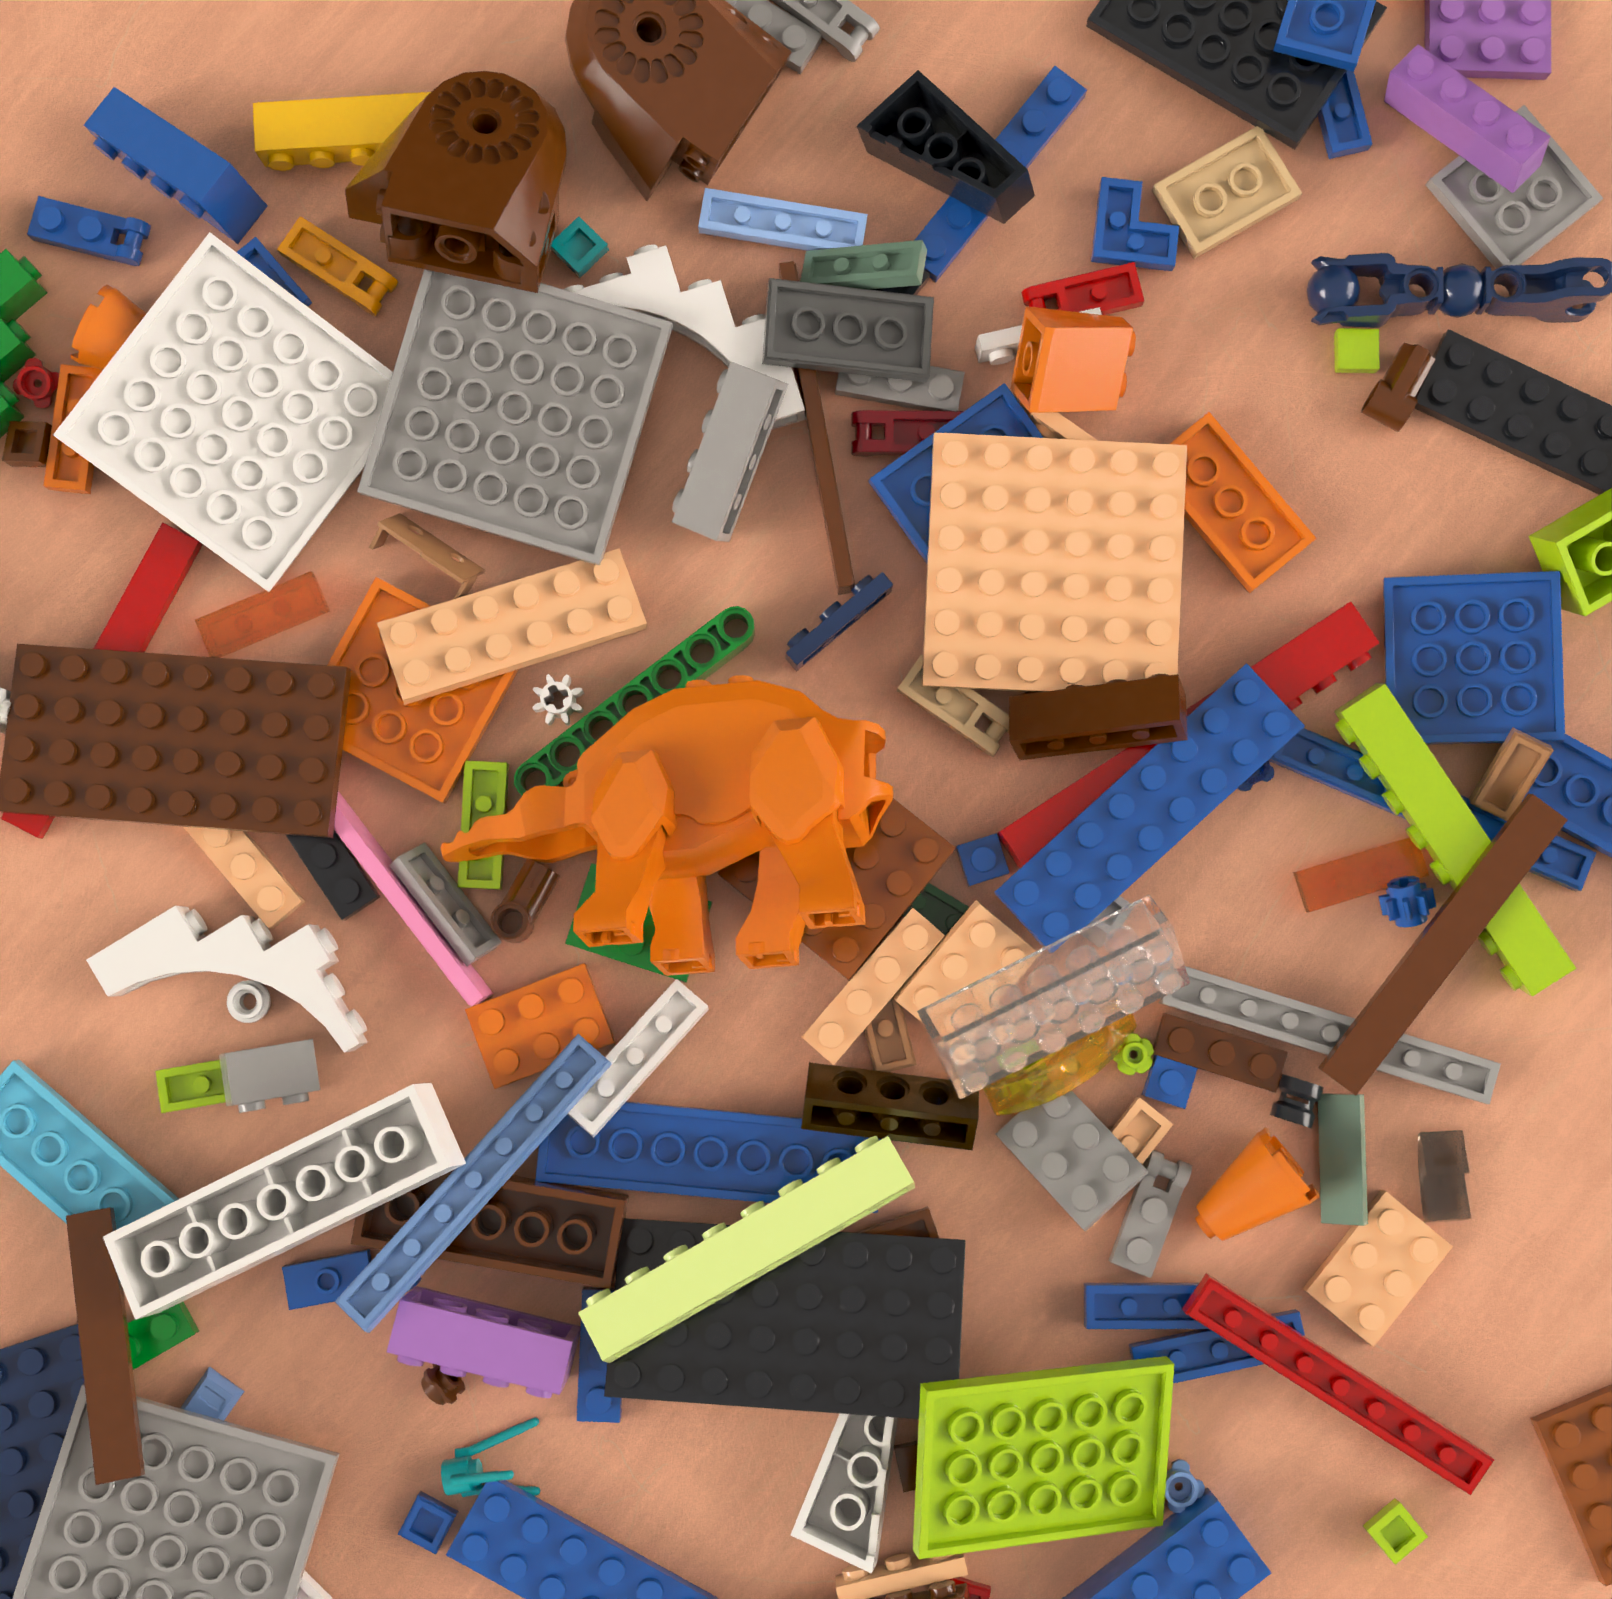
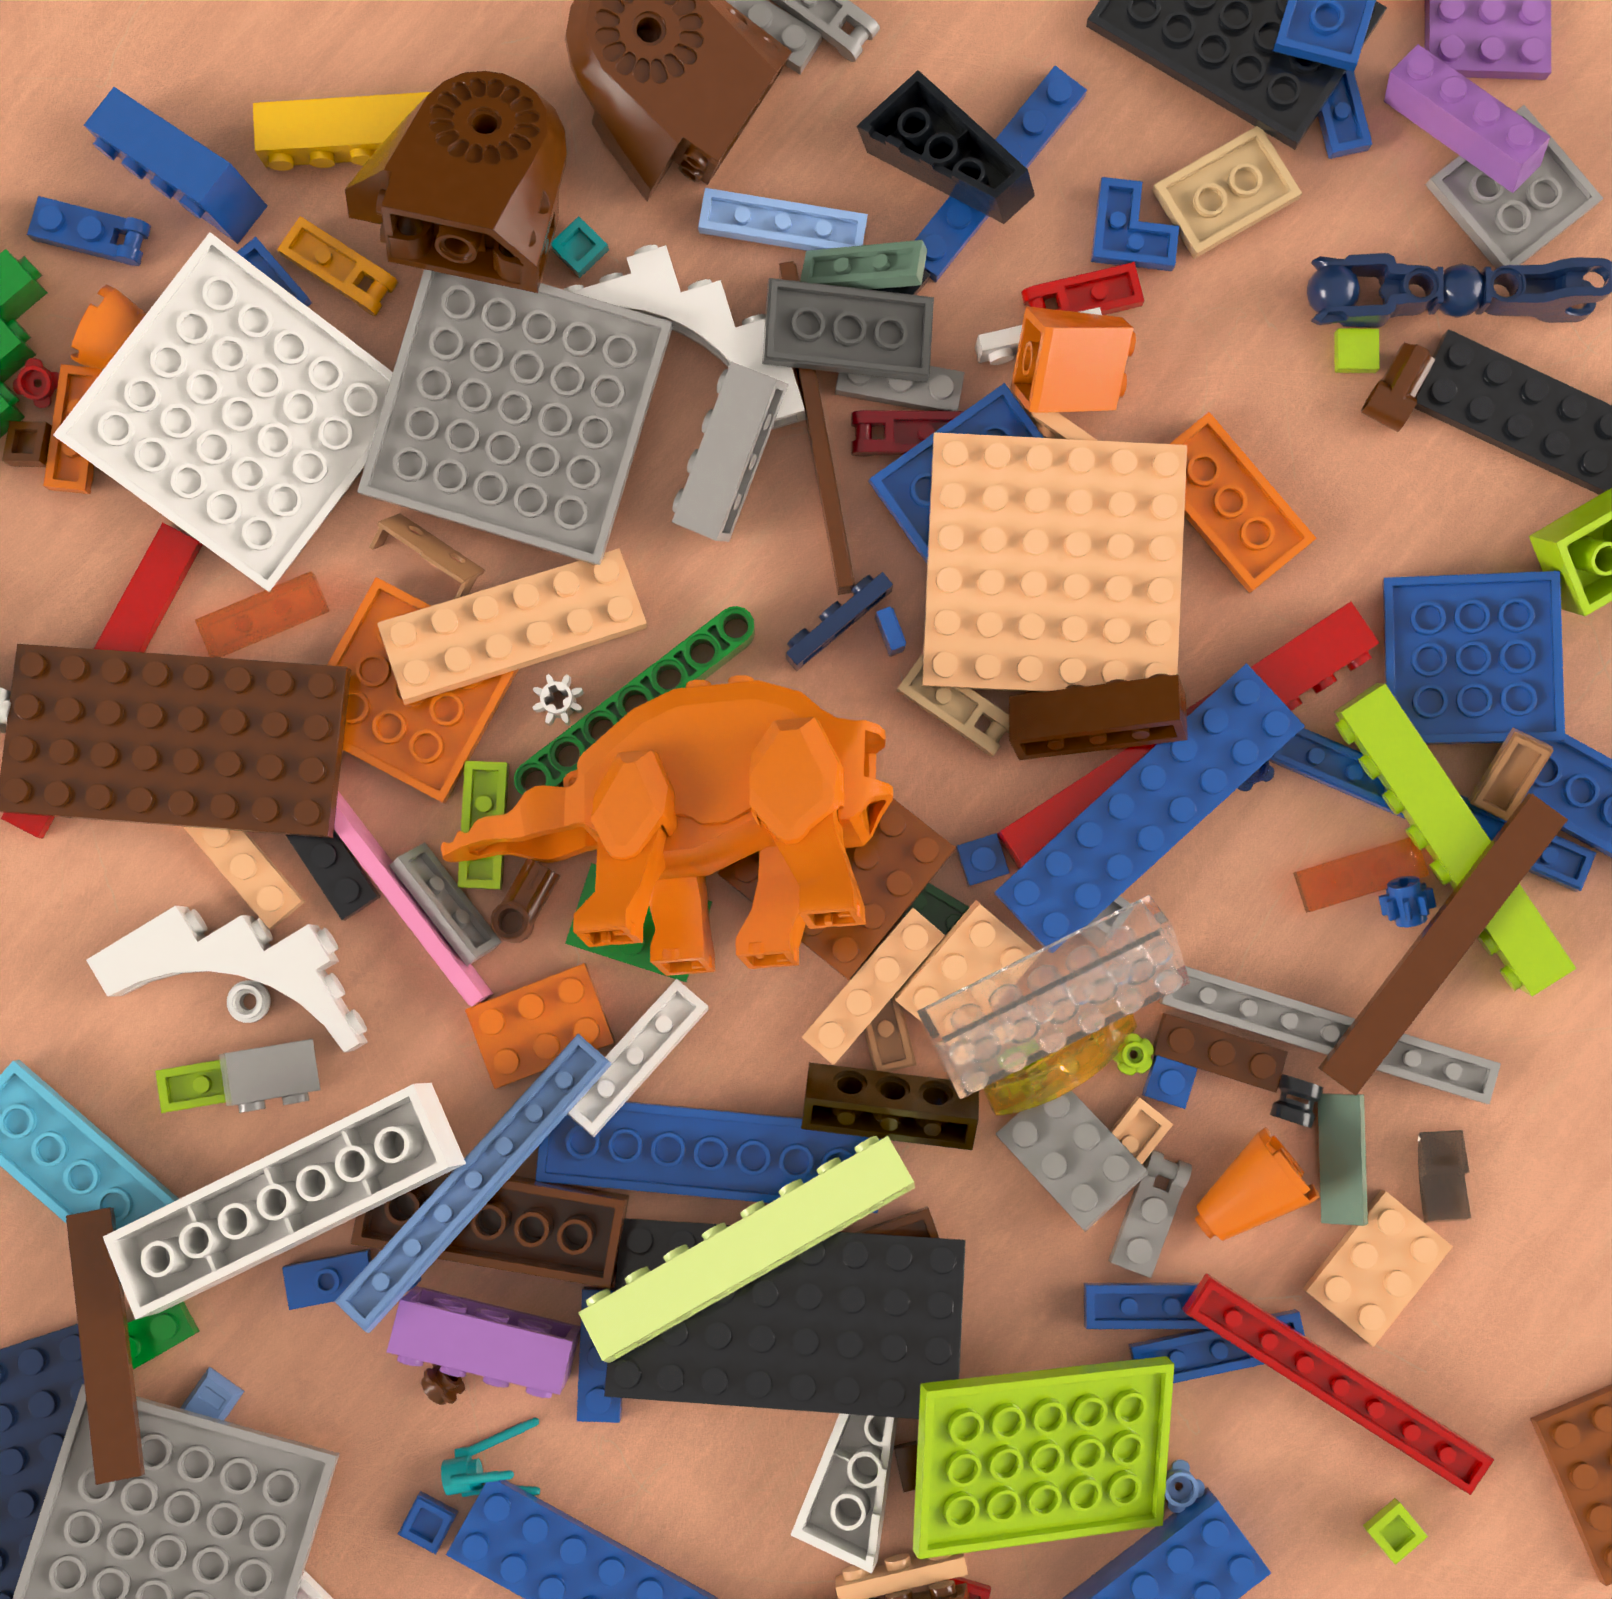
none -> blue tile [875,607,906,657]

